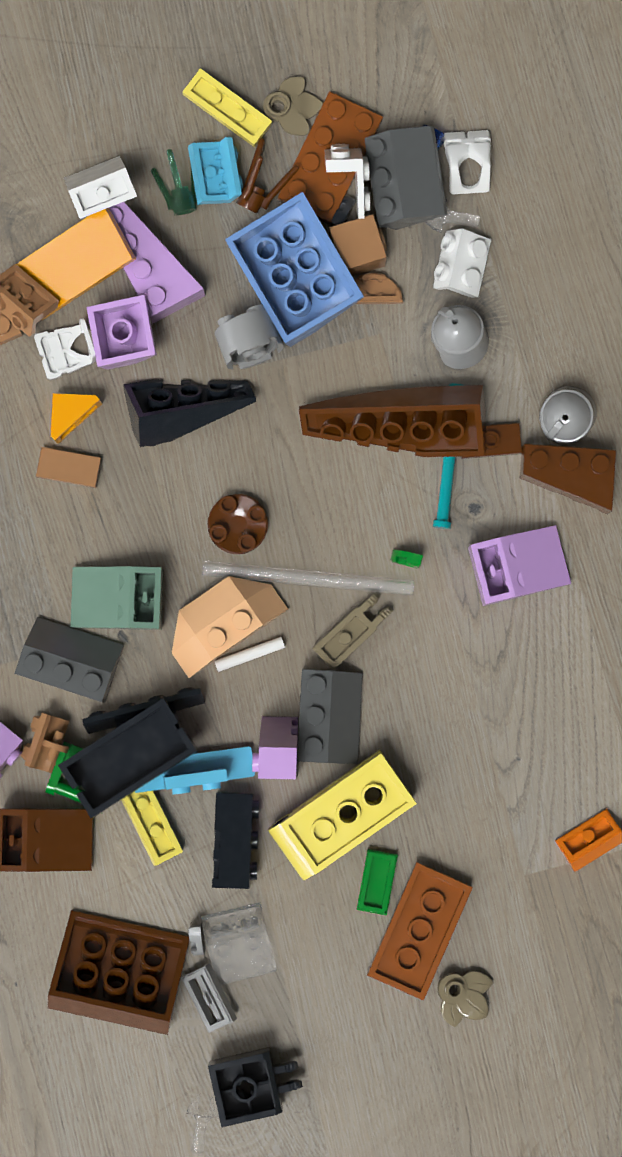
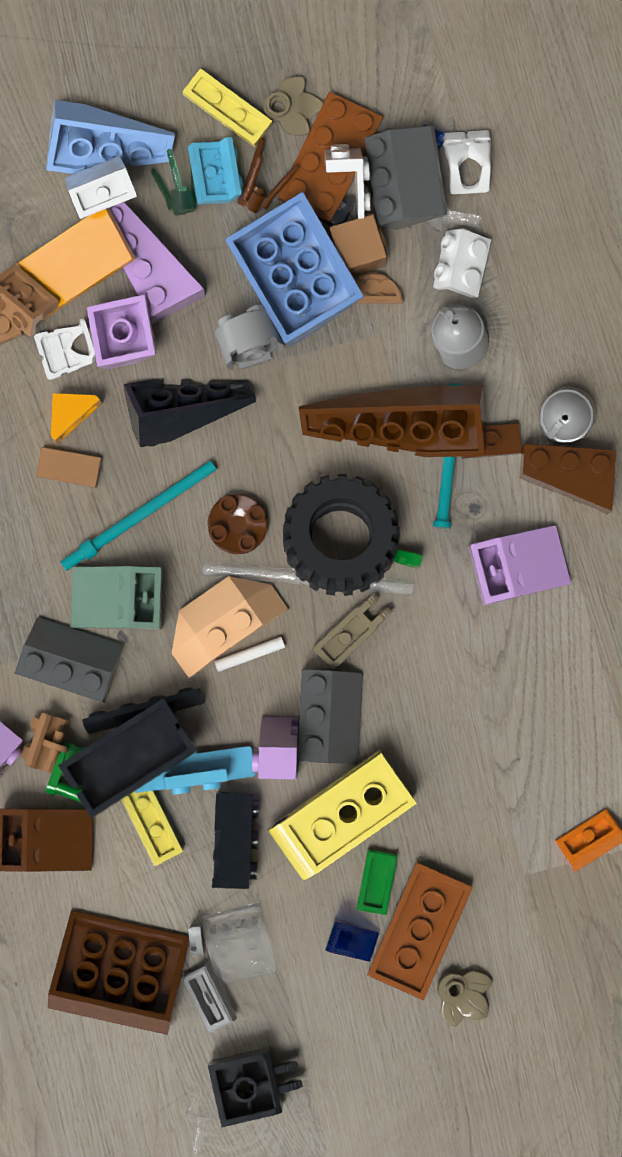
none -> light blue wedge [46,100,175,174]
none -> teal bar [60,461,217,571]
none -> black tyre [283,474,400,596]
none -> clear blue slope [325,917,379,962]

